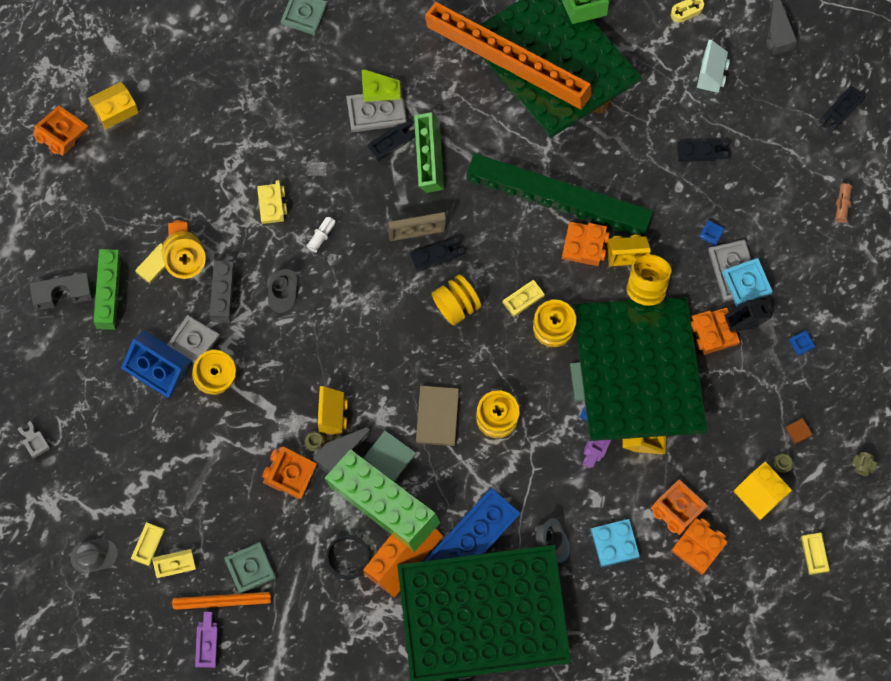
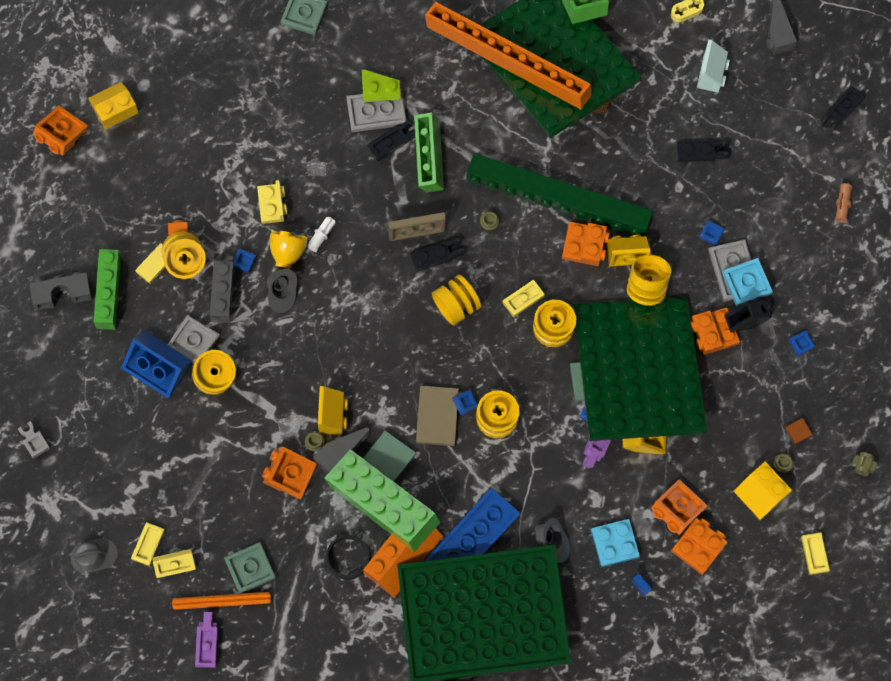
none -> blue tile [233,248,257,273]
none -> yellow piece [269,231,308,269]
none -> blue tile [452,389,478,415]
none -> olive plate [480,212,499,230]
none -> blue tile [631,574,651,596]

